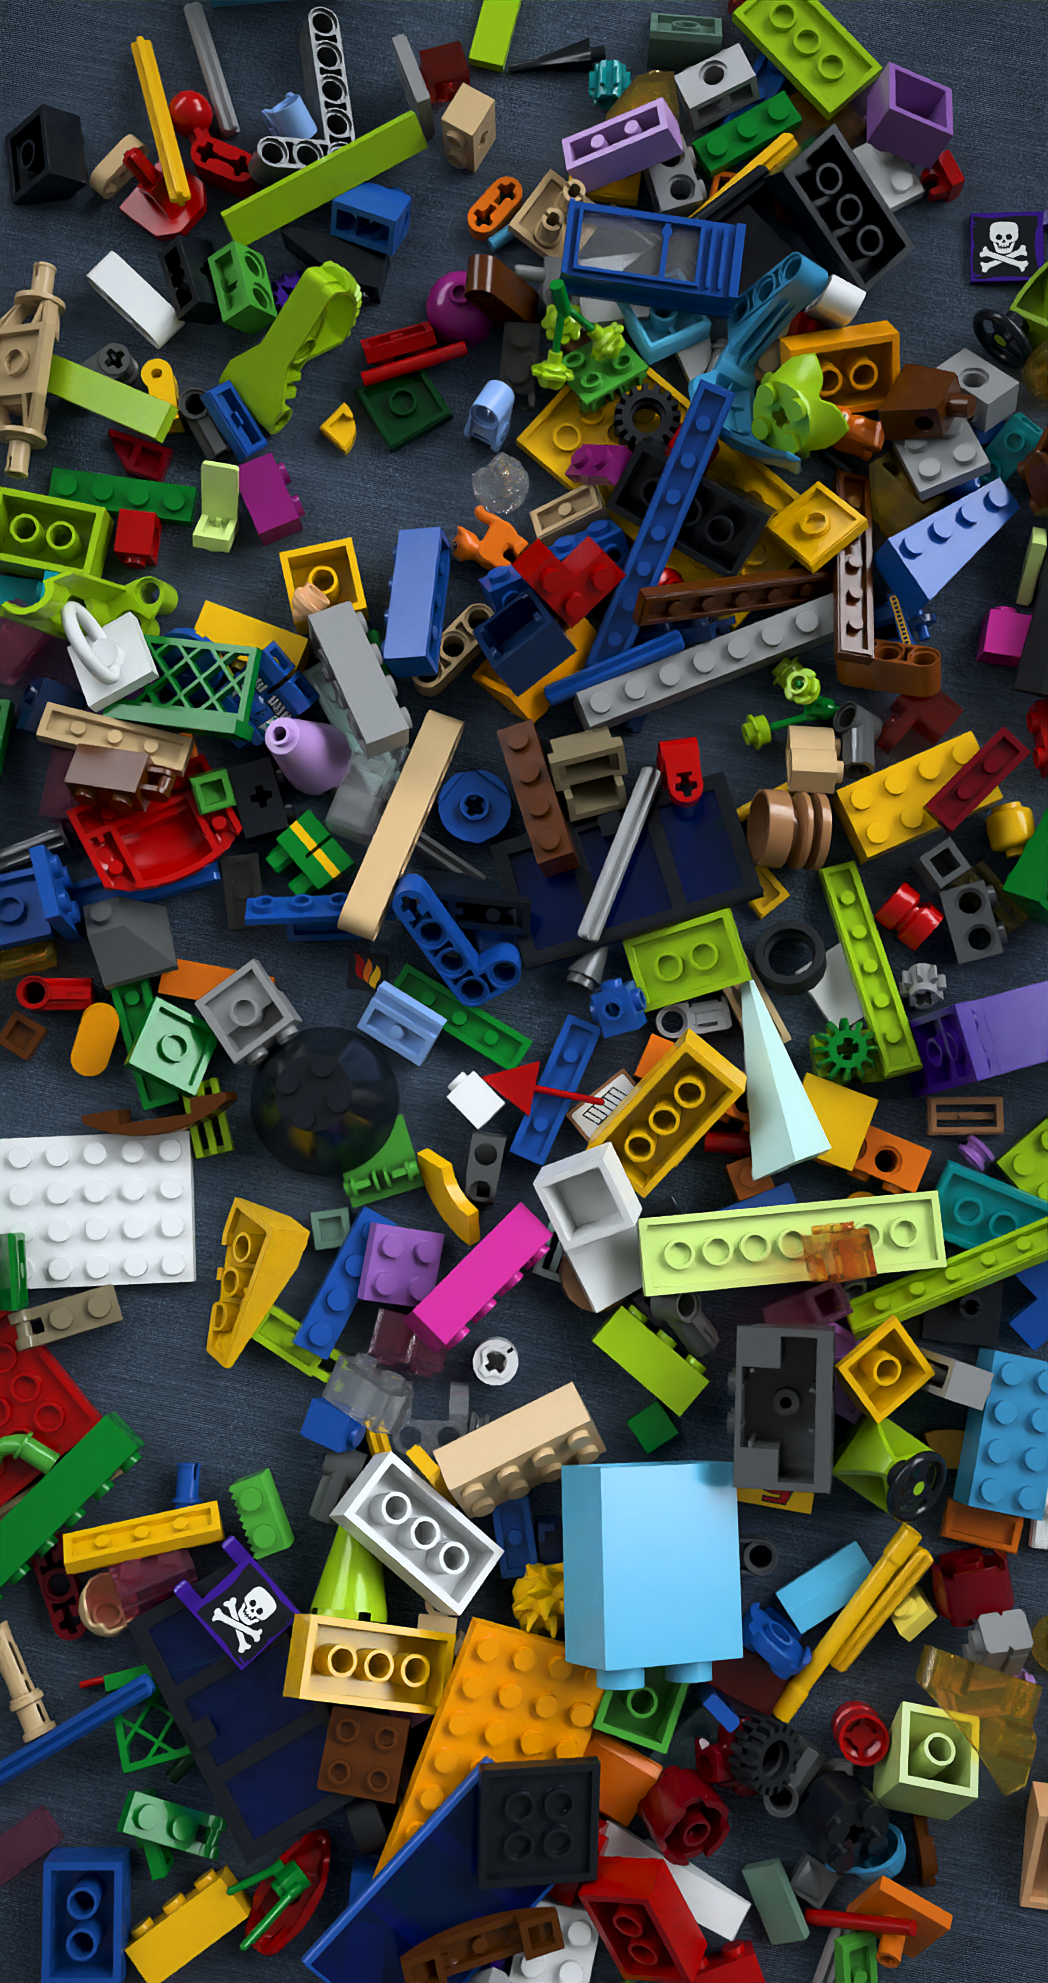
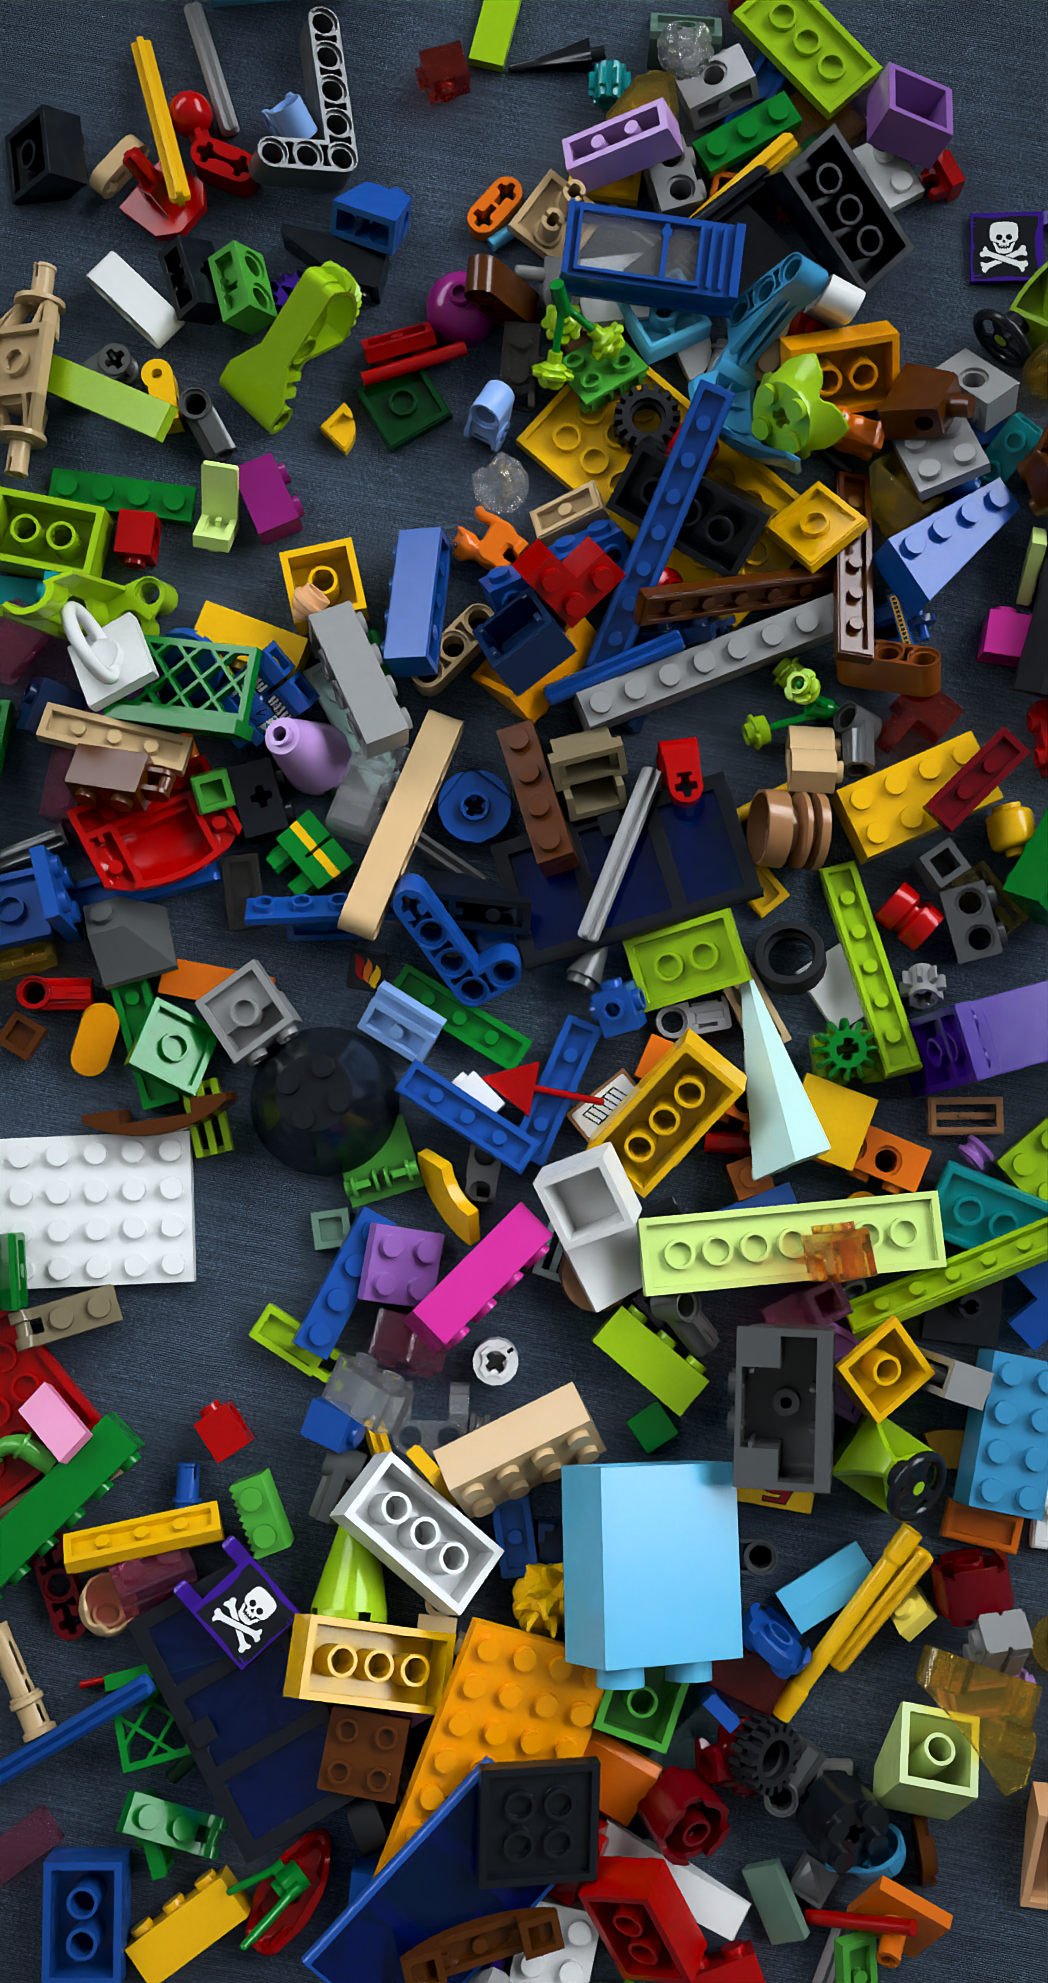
dark red tile [108,428,174,482] -> none
blue tile [200,380,269,462] -> none
yellow wedge [206,1197,310,1368] -> none
lime tile [220,110,428,246] -> none
light grey tile [392,33,435,139] -> none
tan brick [441,83,496,173] -> none
magenta plate [565,444,633,486] -> none
red wheel [831,1700,890,1767] -> none
none -> bright pink tile [18,1382,93,1464]
none -> red brick [193,1399,255,1464]
none -> blue tile [394,1059,541,1175]
none -> clear piece [656,20,714,81]

